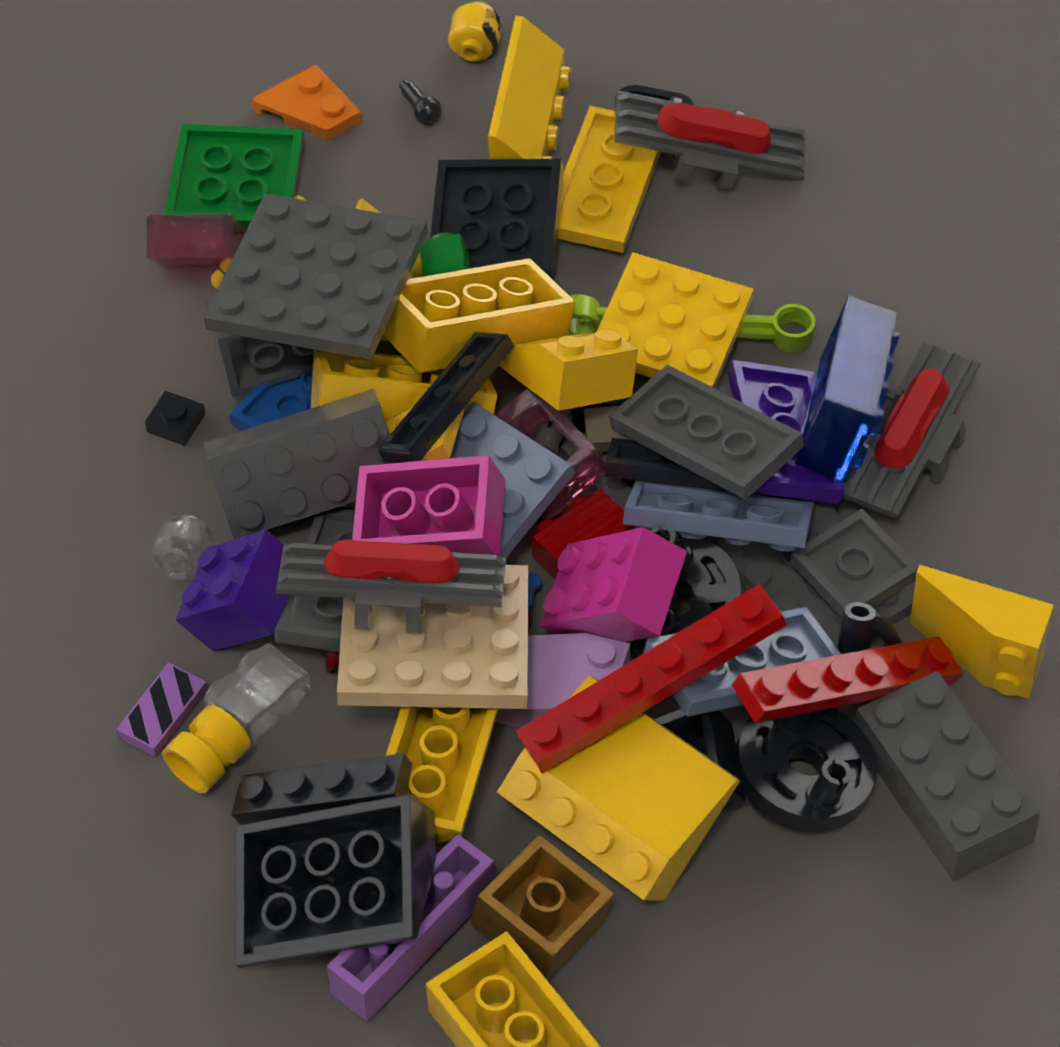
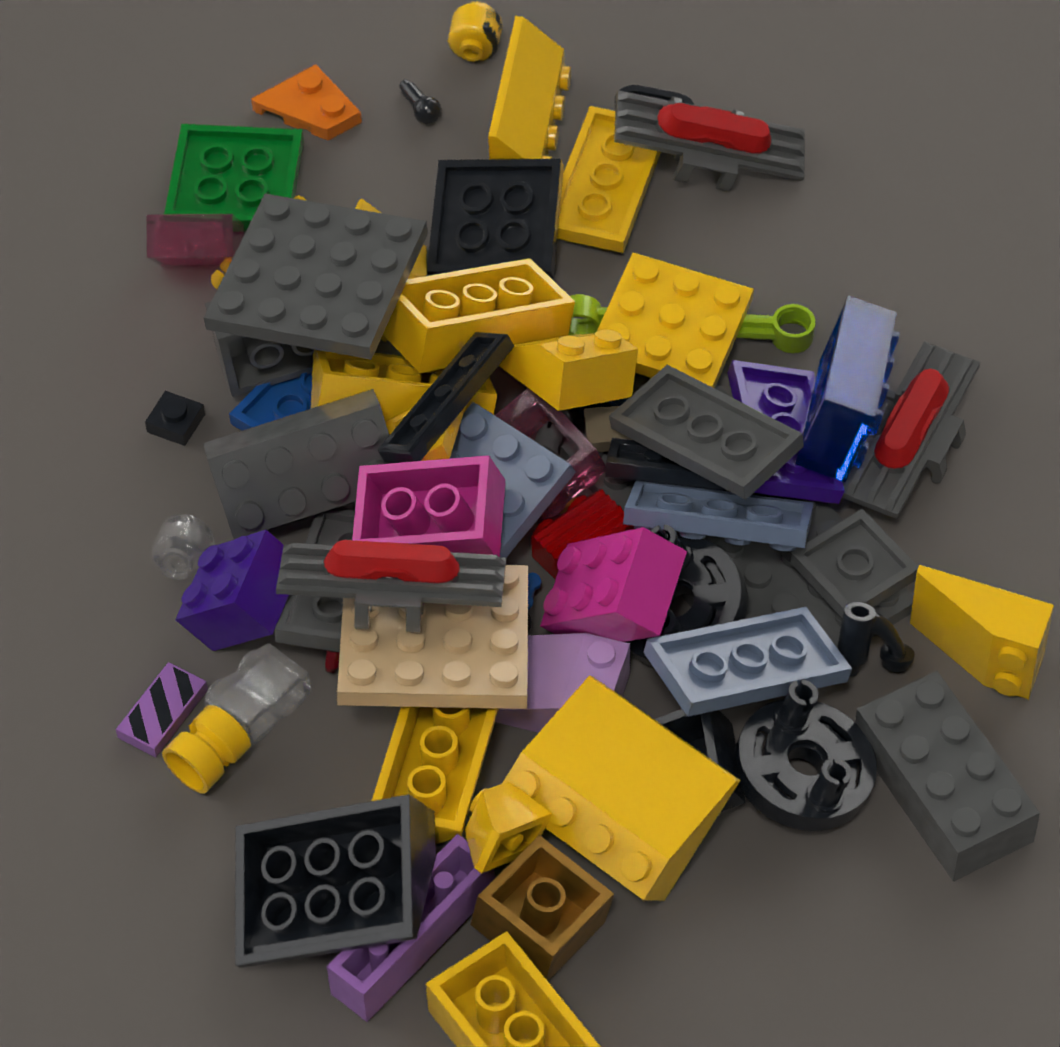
black plate [231,753,413,825] -> none
green brick [420,233,471,277] -> none
red plate [516,584,787,773] -> none
red plate [731,636,964,723] -> none
none -> yellow slope [464,781,552,873]

